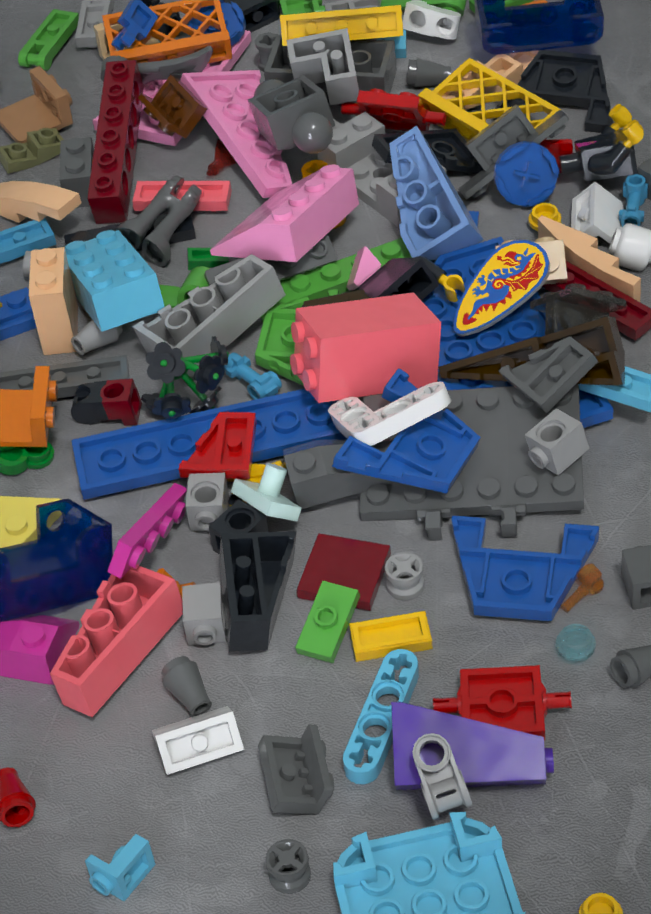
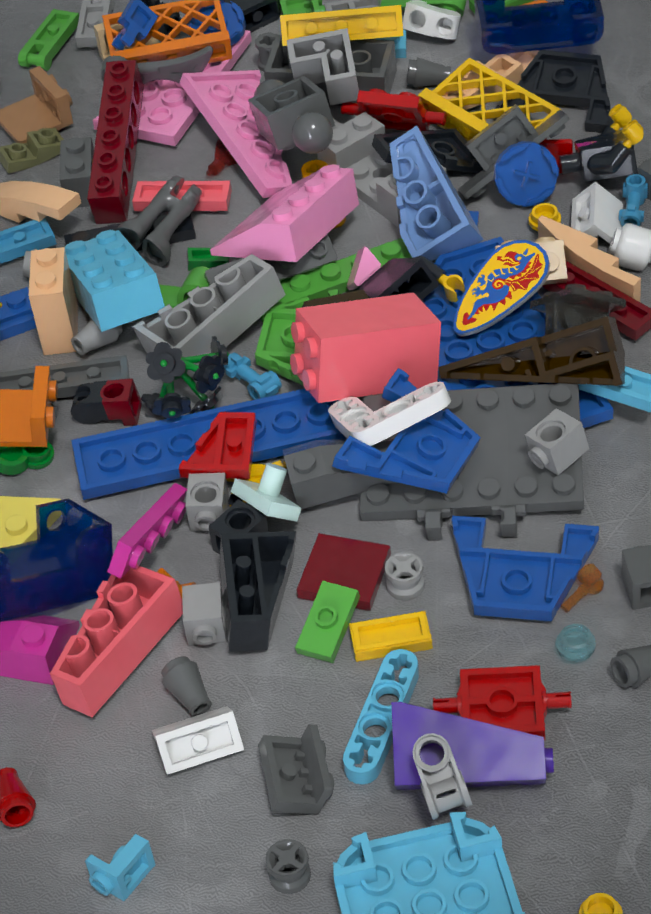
reddish brown bracket [138,74,207,139] -> none
dark grey wing [499,336,598,413] -> none

